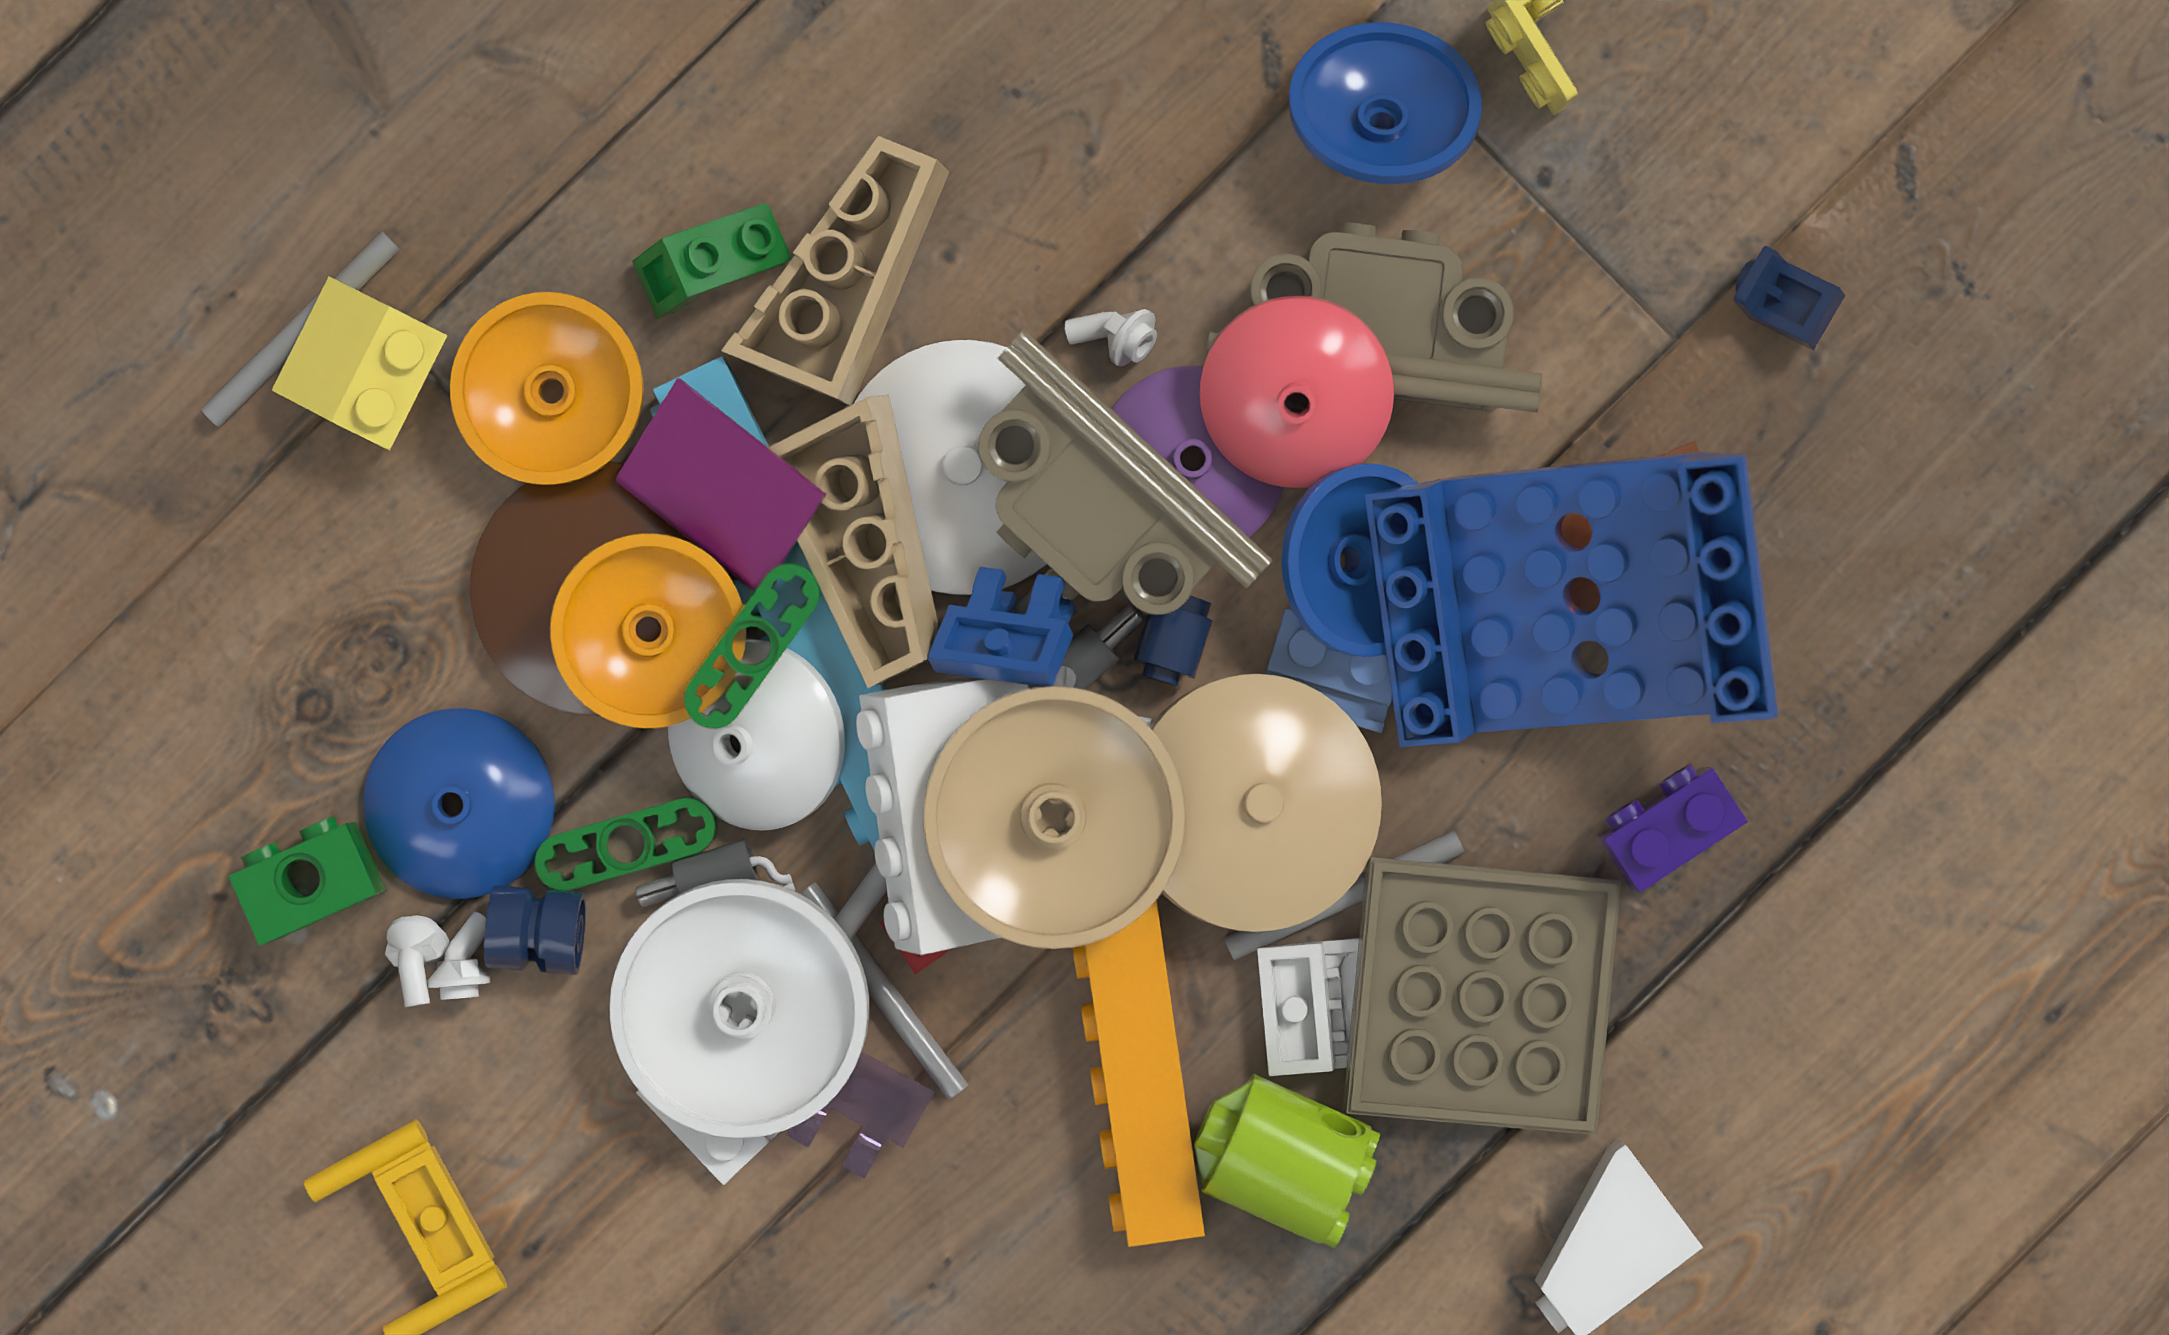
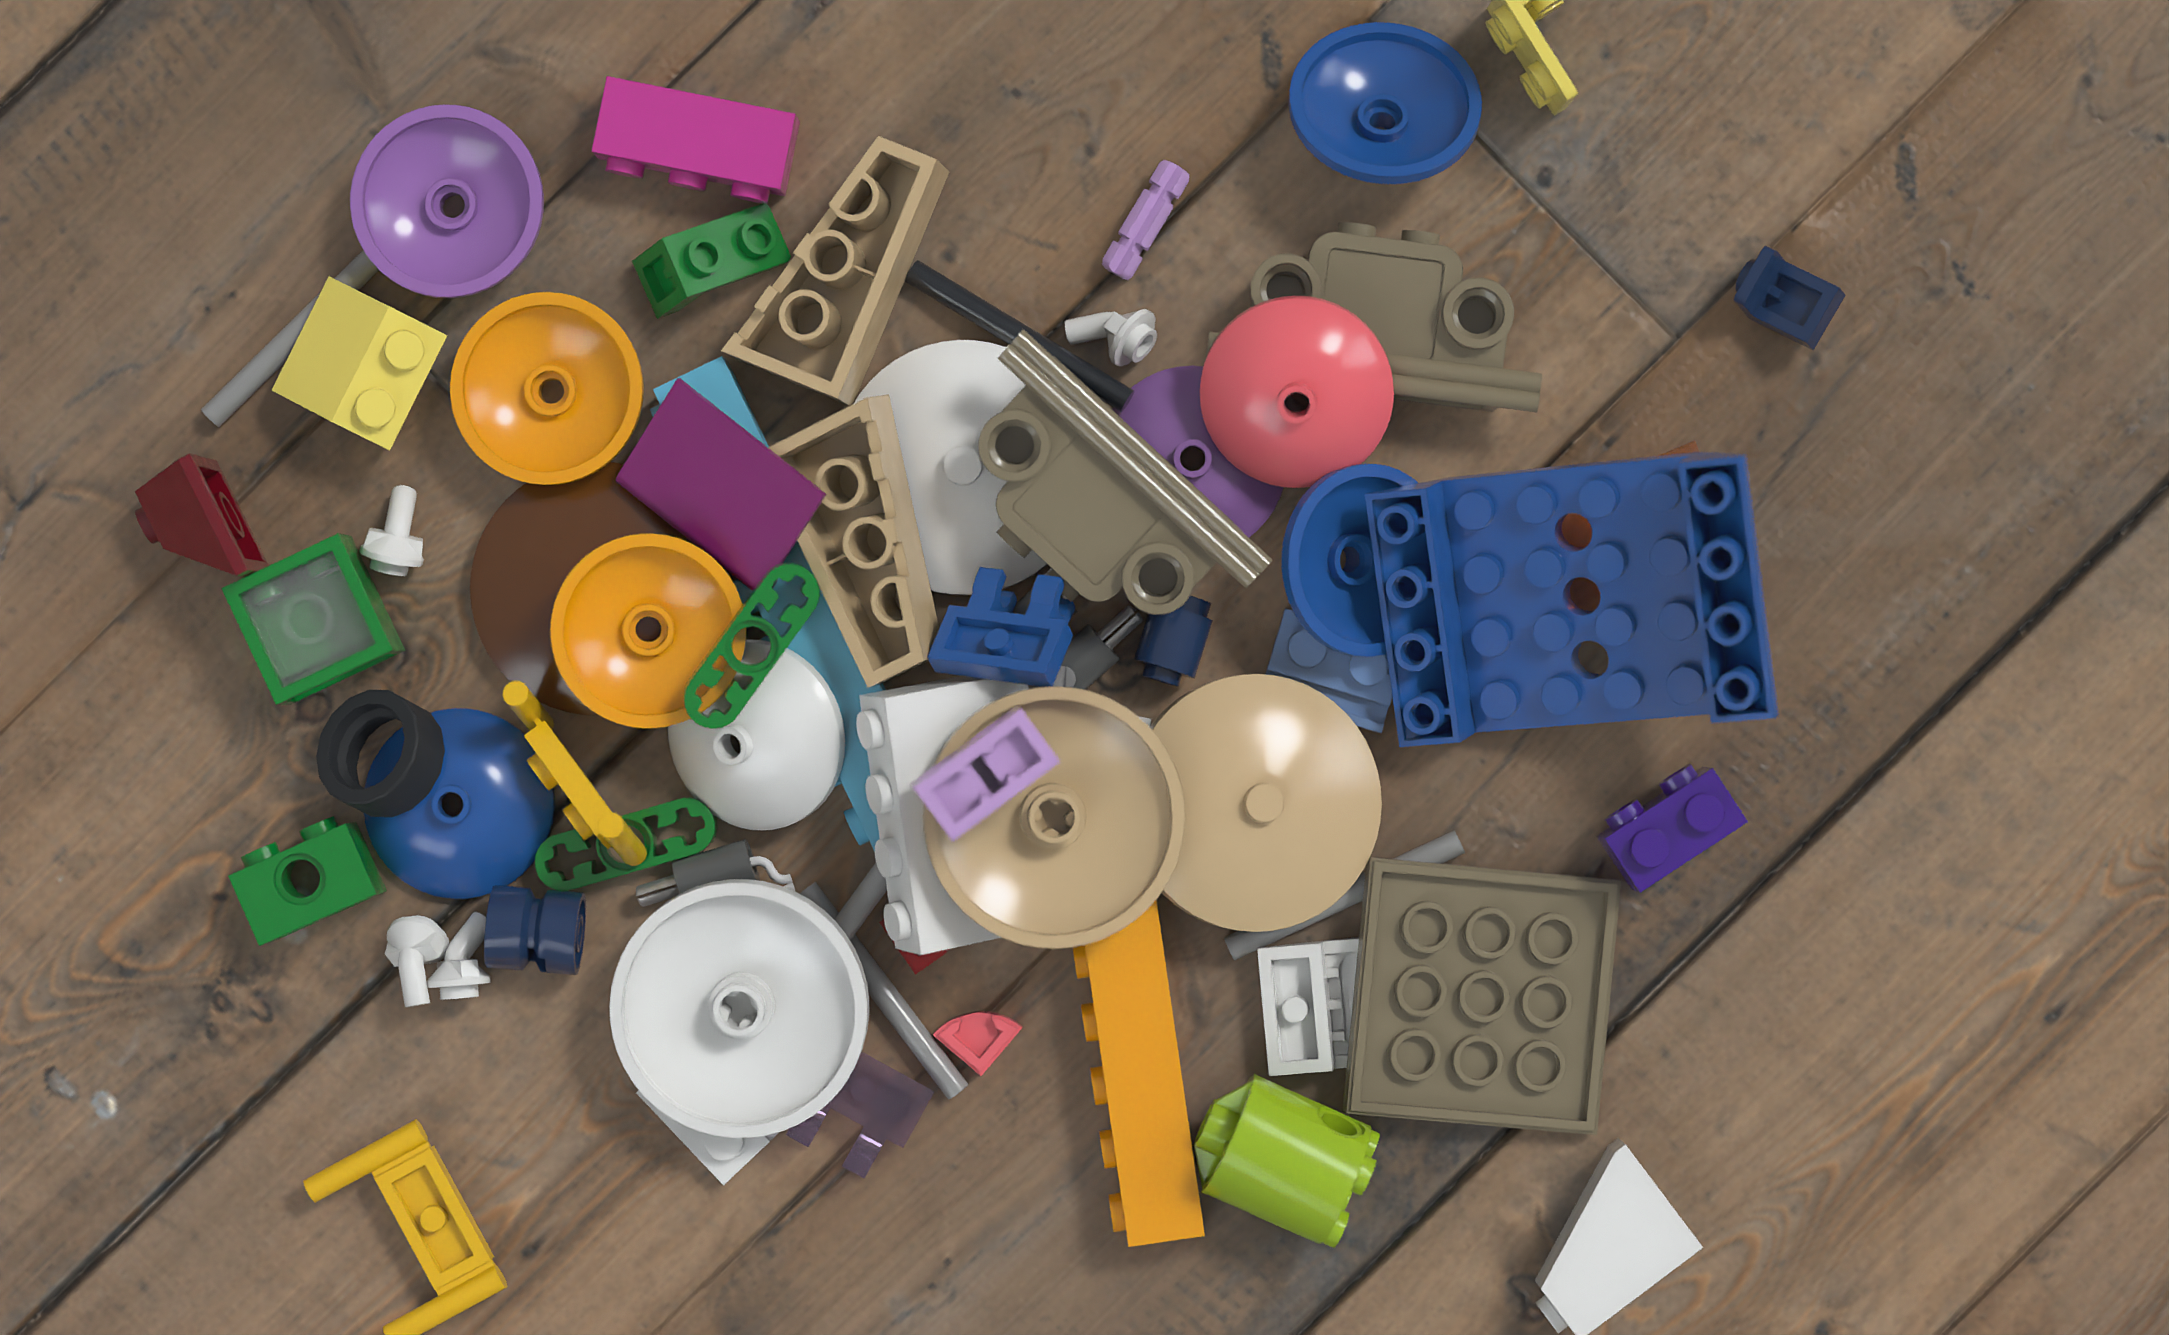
none -> dark red slope [134,453,269,577]
none -> piece [221,533,405,705]
none -> black tyre [316,689,445,818]
none -> medium lavender dish [350,105,544,298]
none -> white plate [359,485,424,576]
none -> yellow plate [503,681,647,866]
none -> dark pink brick [592,76,800,203]
none -> black bar [905,260,1134,412]
none -> lavender brick [910,706,1060,841]
none -> coral tile [933,1011,1023,1076]
none -> lavender axle [1102,160,1189,280]

